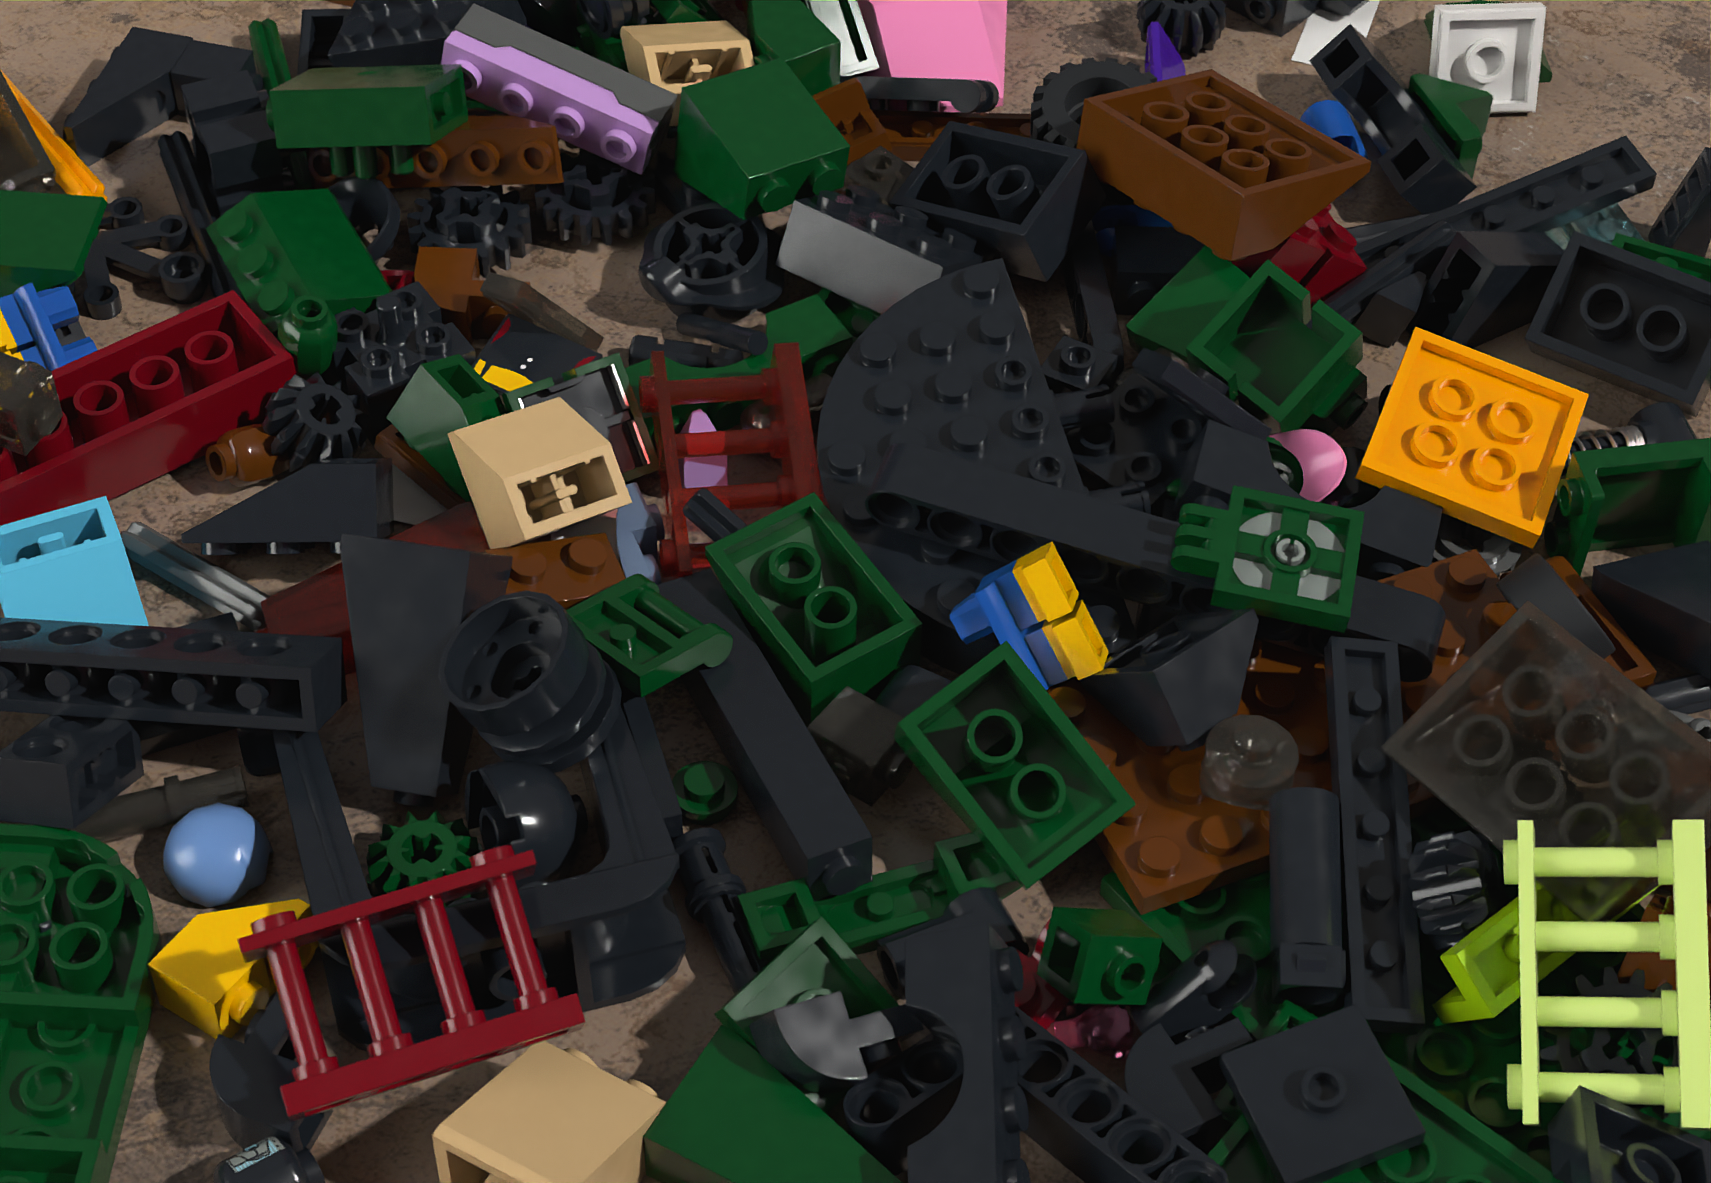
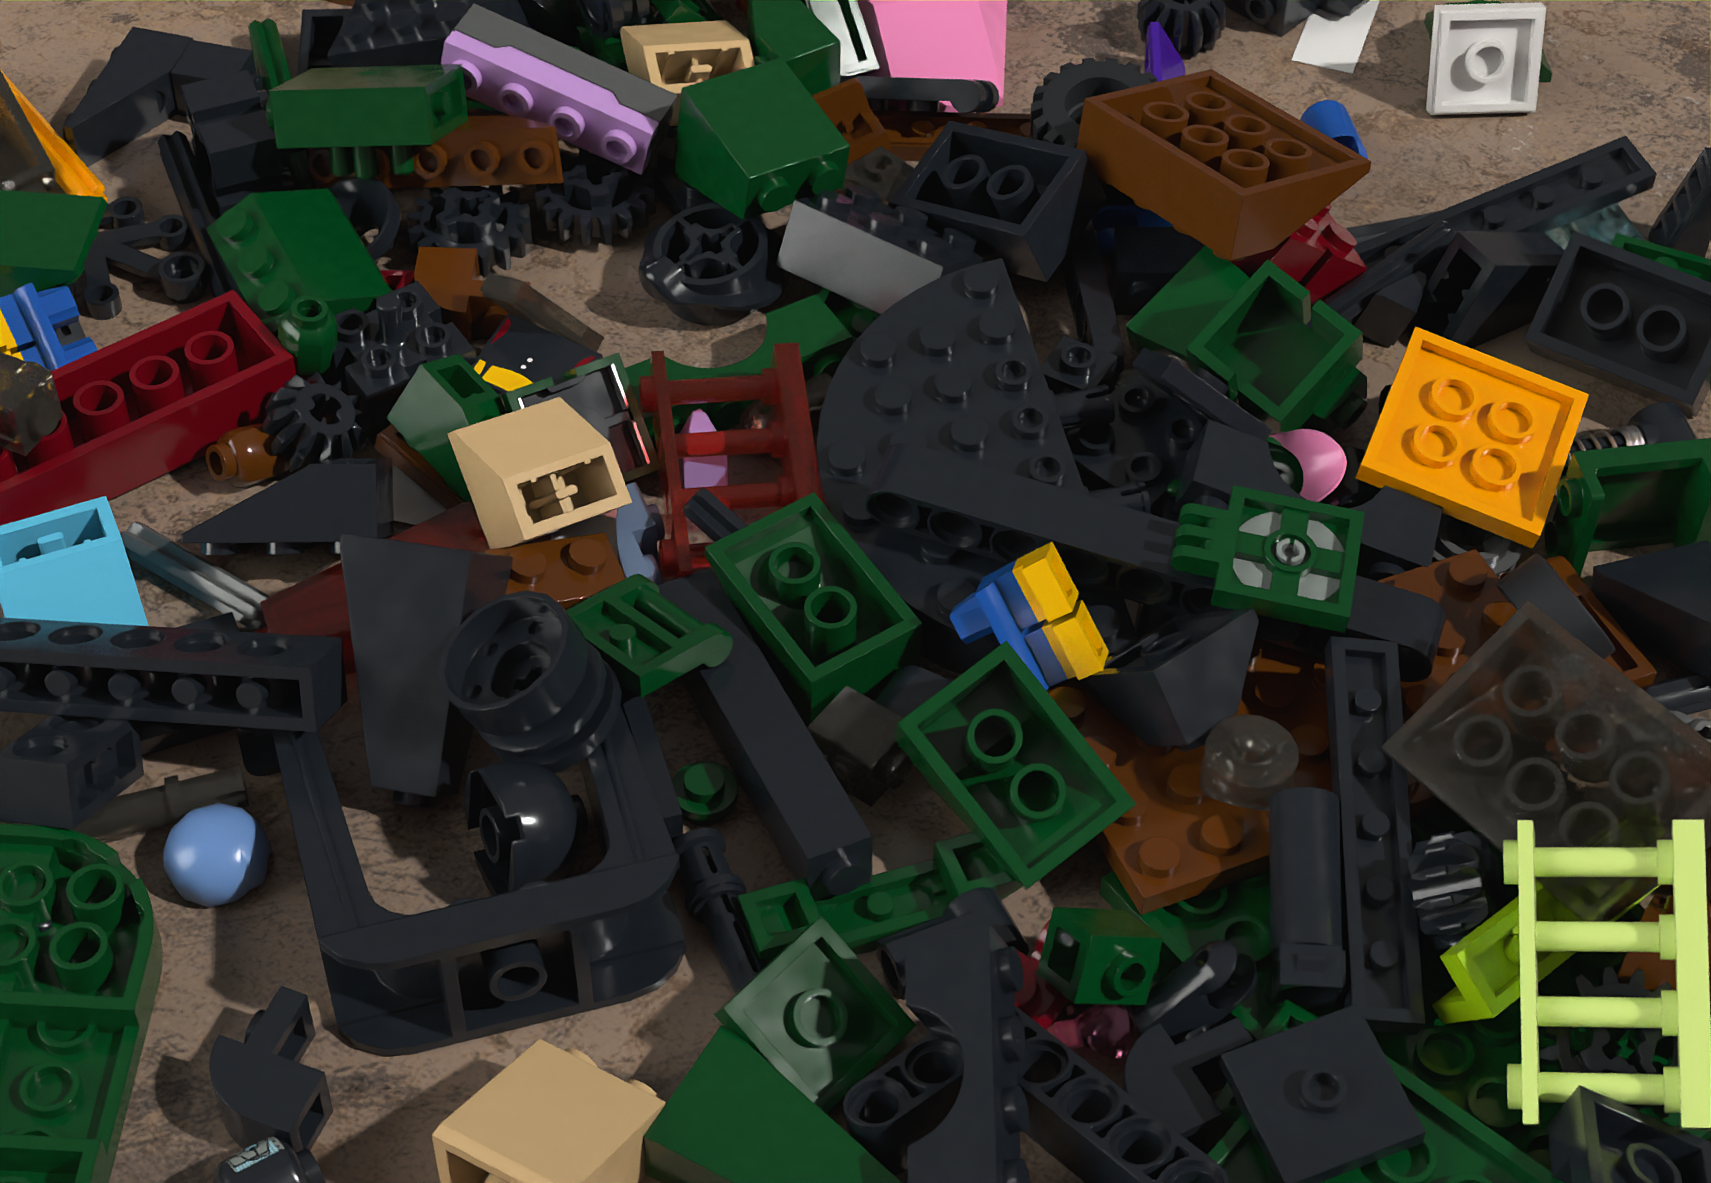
yellow slope [148,899,319,1039] -> none
dark red fence [237,845,586,1122] -> none
dark green gear [366,809,483,915] -> none
black axle [628,335,744,368] -> none
black piece [676,312,768,355] -> none
black brick [749,991,924,1094] -> none
black arch [1309,24,1477,214] -> none
dark green slope [1408,73,1493,179] -> none

